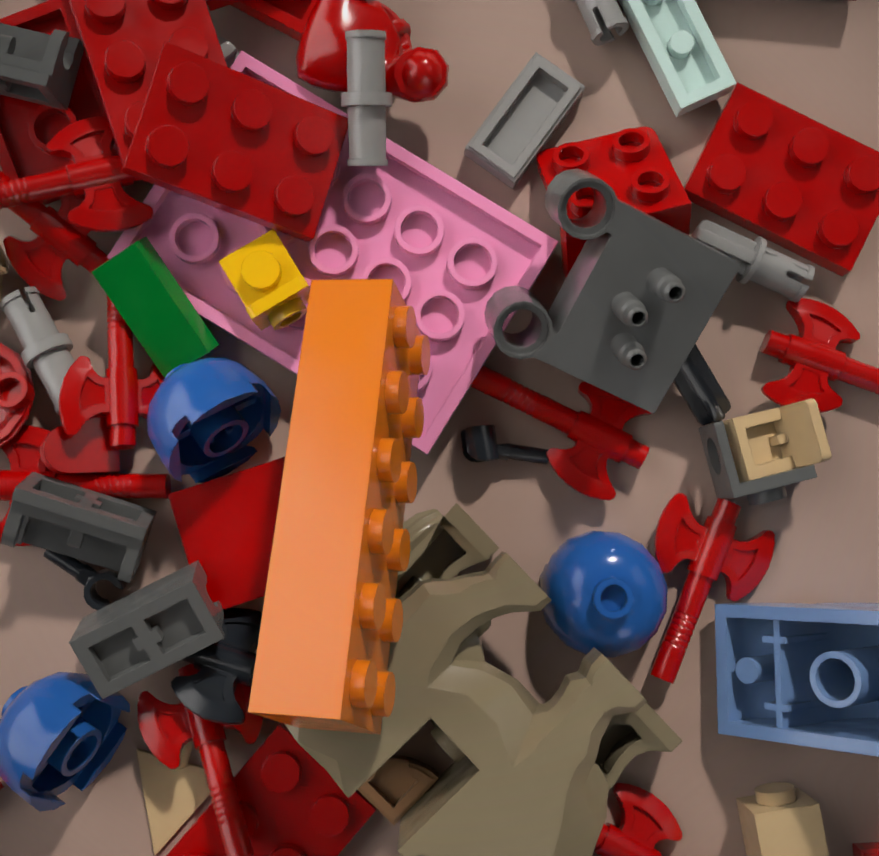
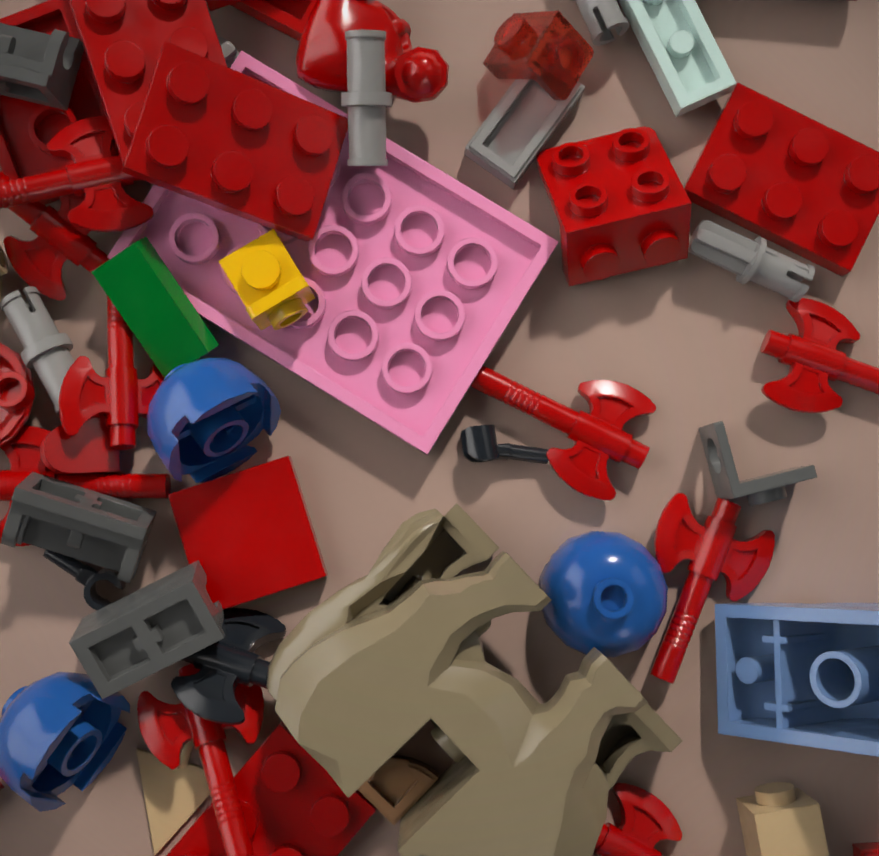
orange brick [248,279,430,735] -> none
dark grey piece [484,169,741,425] -> none
tan bracket [723,398,832,483] -> none
none -> clear red bracket [483,10,594,100]

